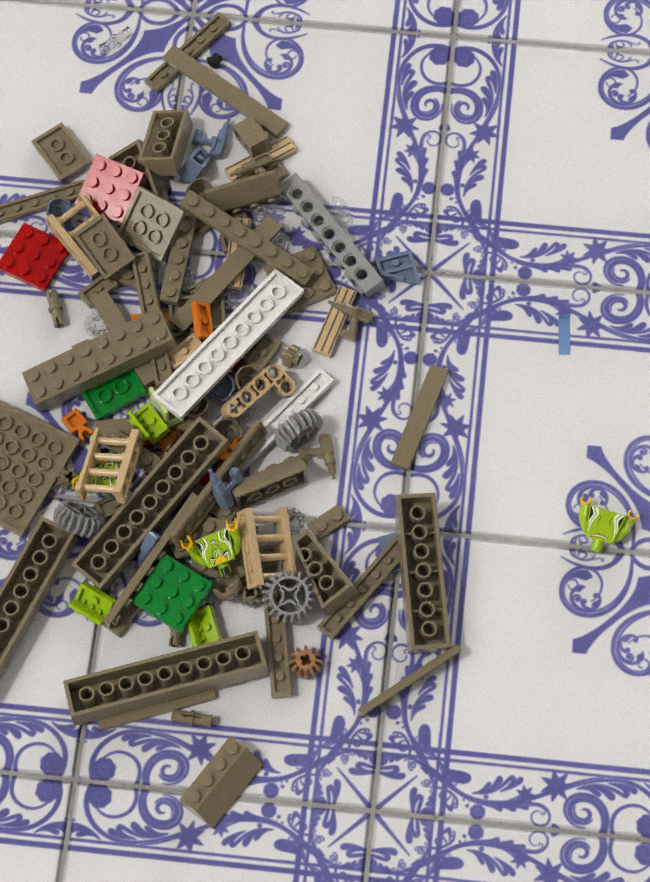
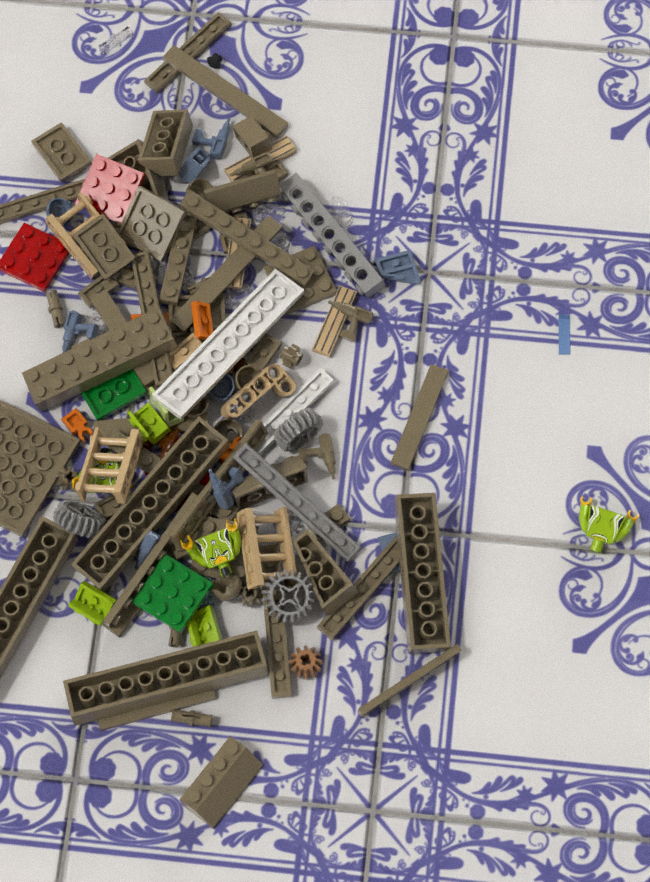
none -> sand blue piece [62,310,99,353]
none -> light grey tile [232,443,361,562]

